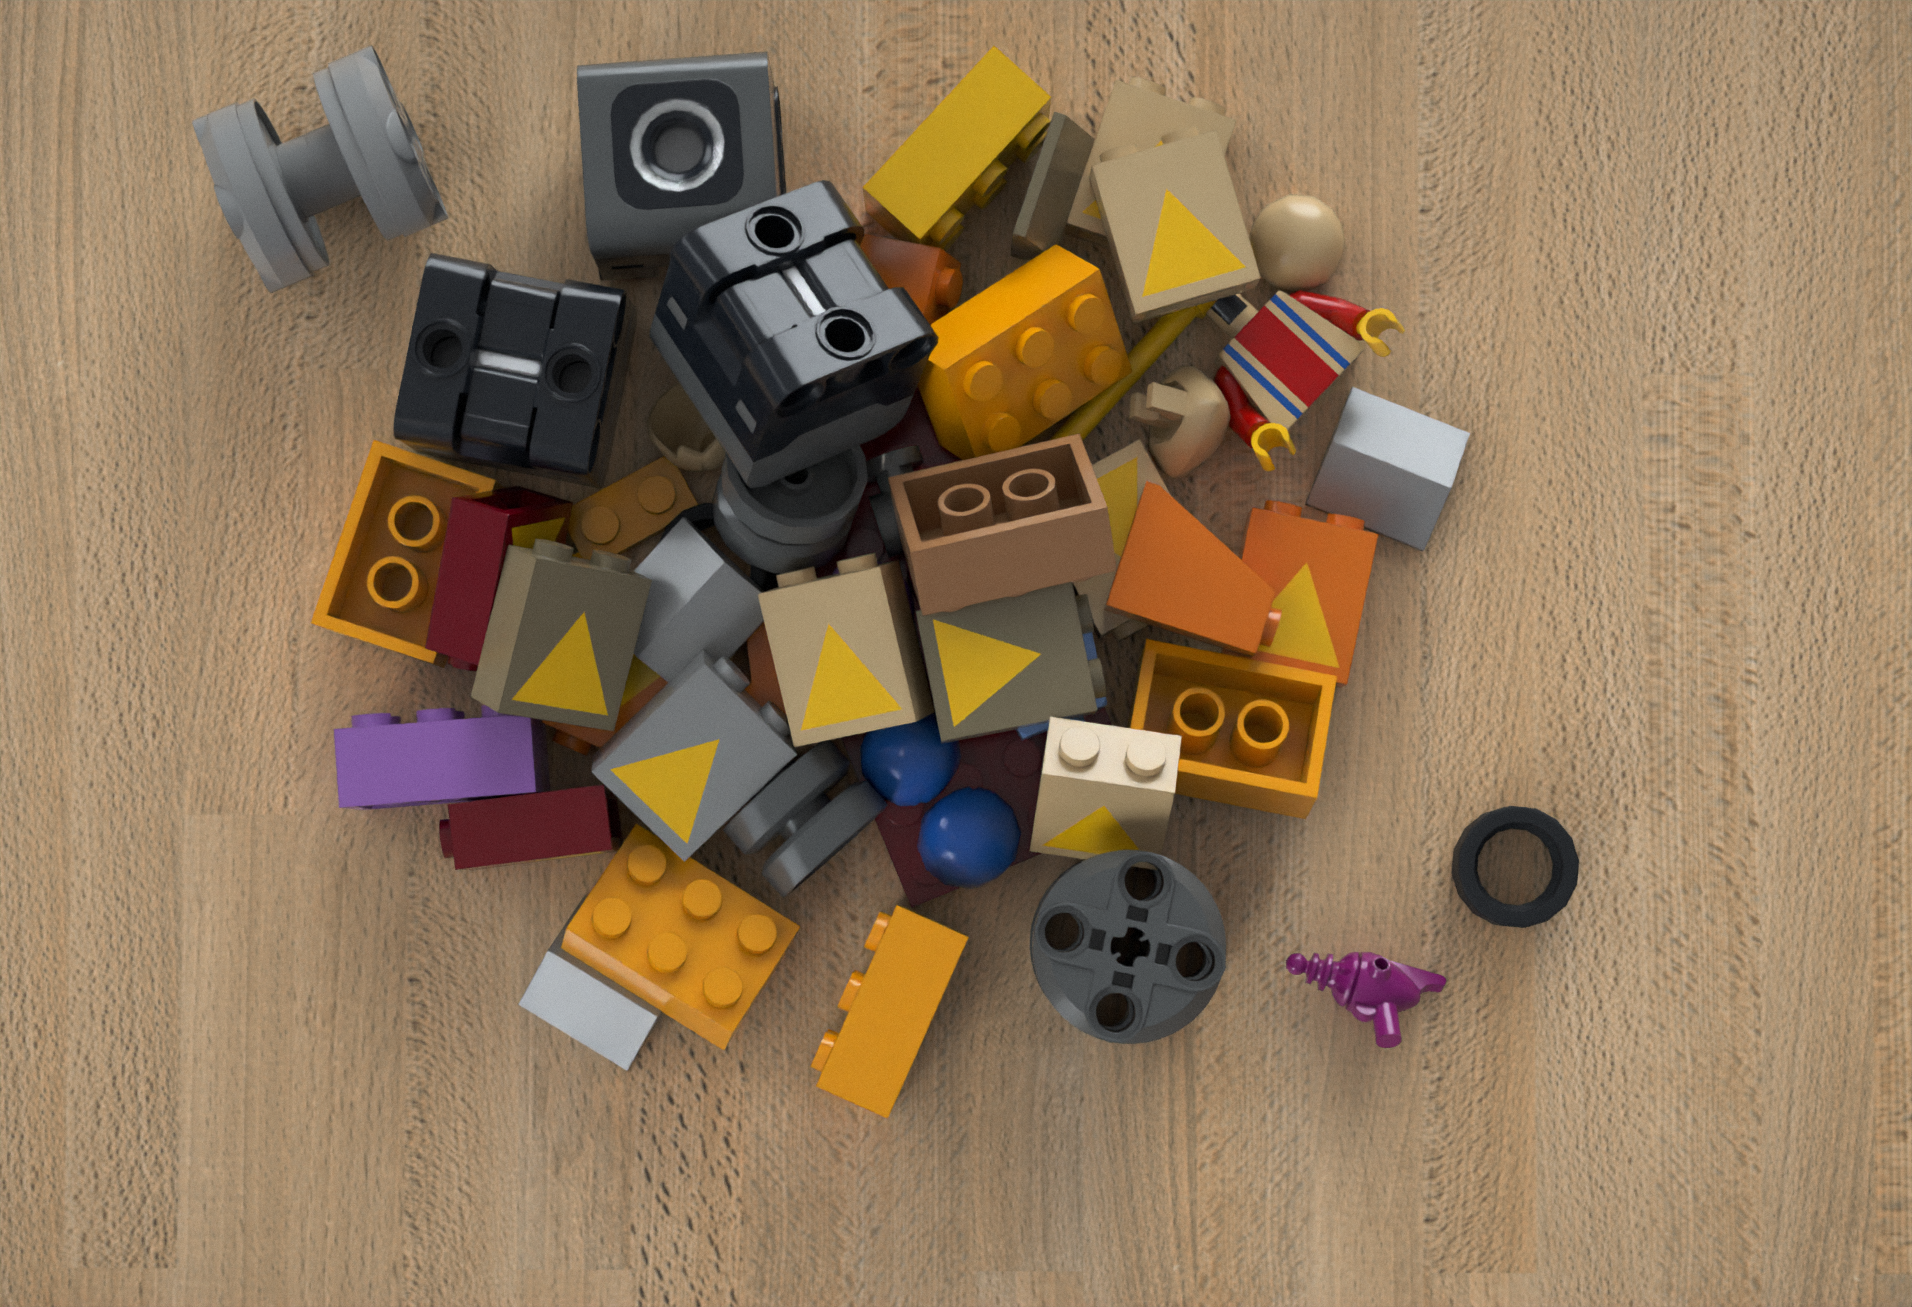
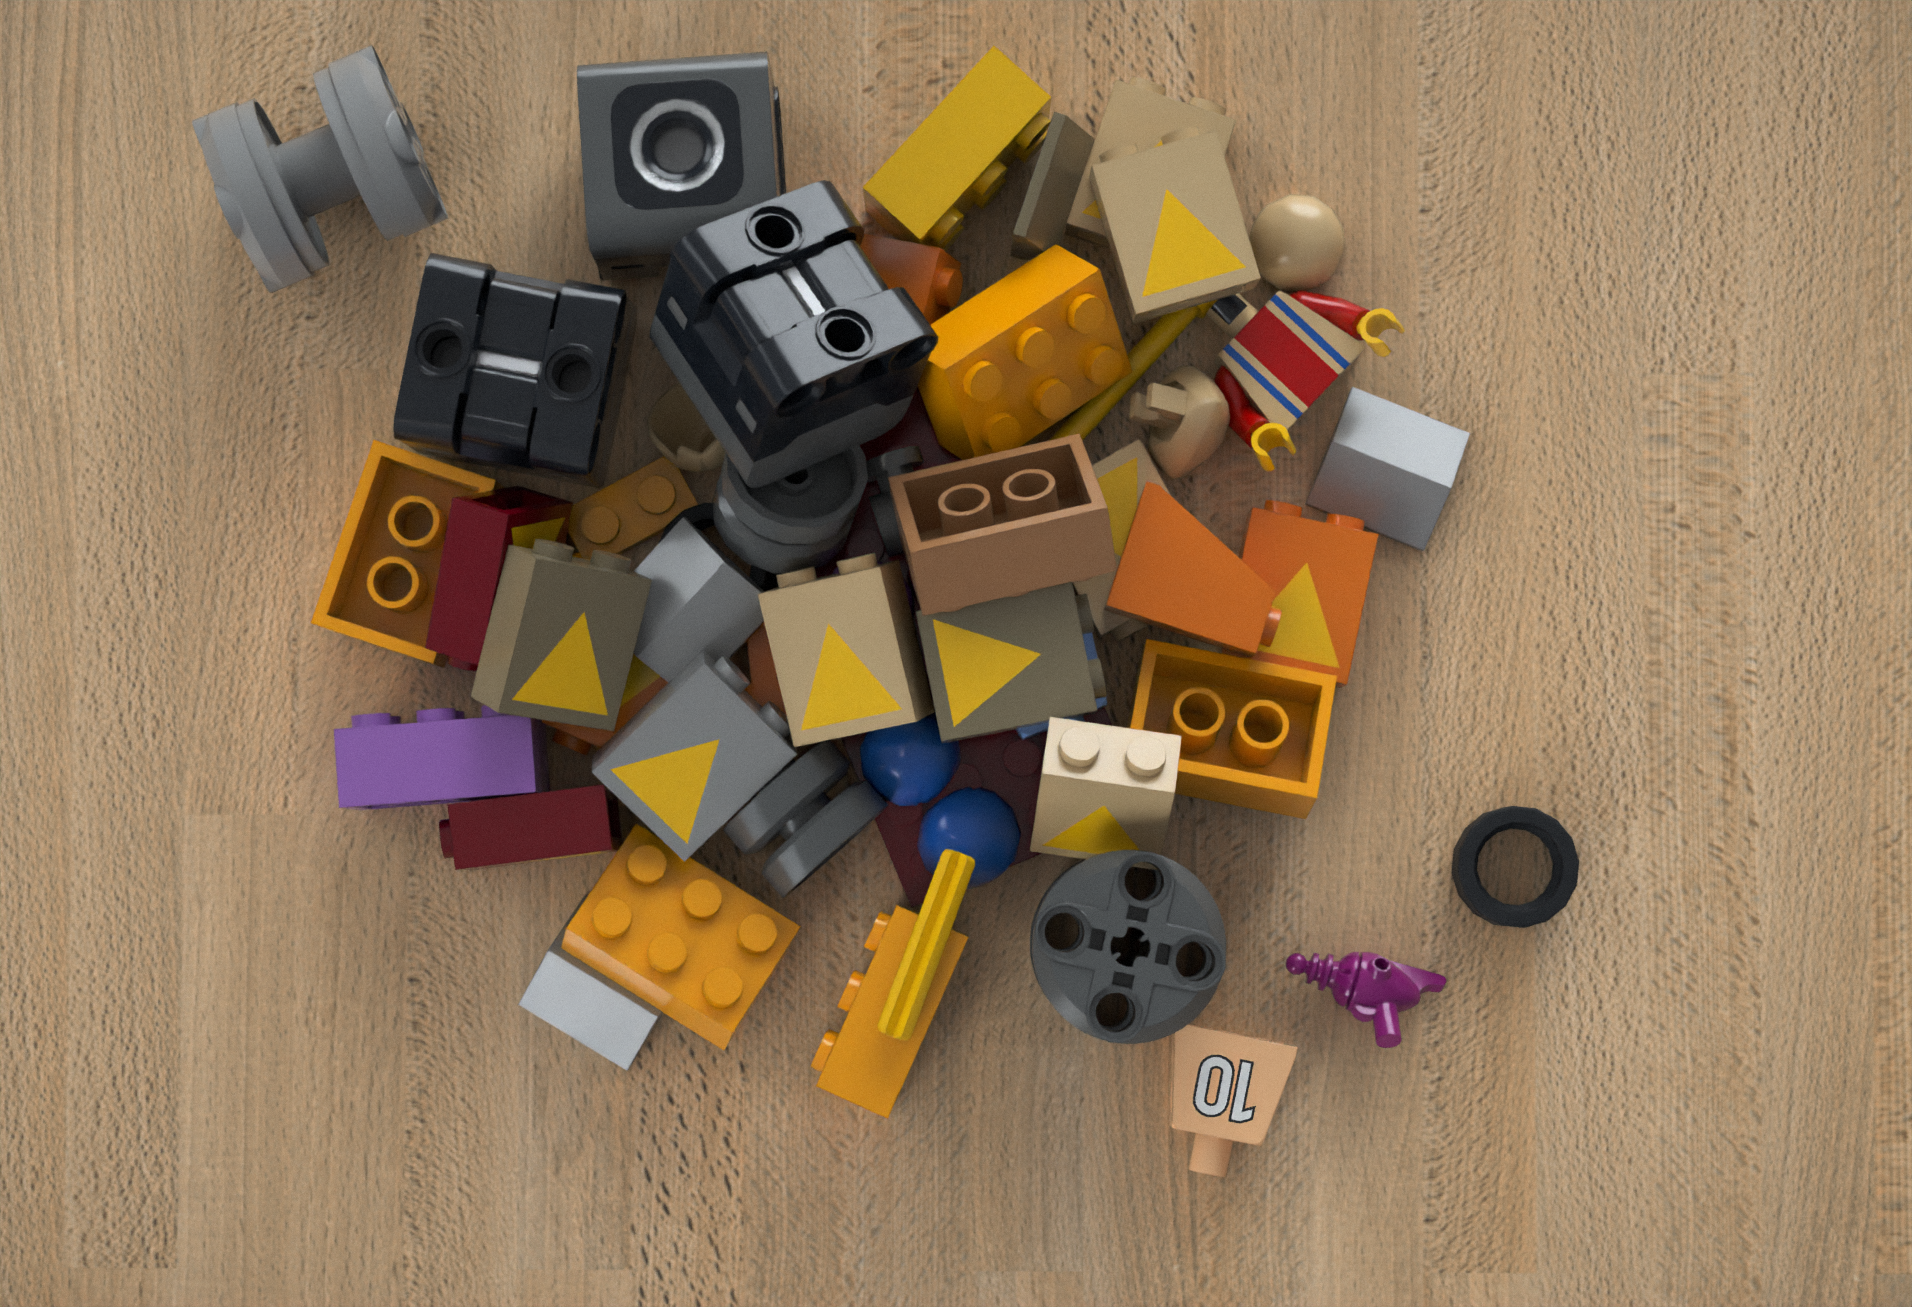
none -> yellow axle [878,849,975,1040]
none -> light nougat torso [1169,1024,1298,1177]

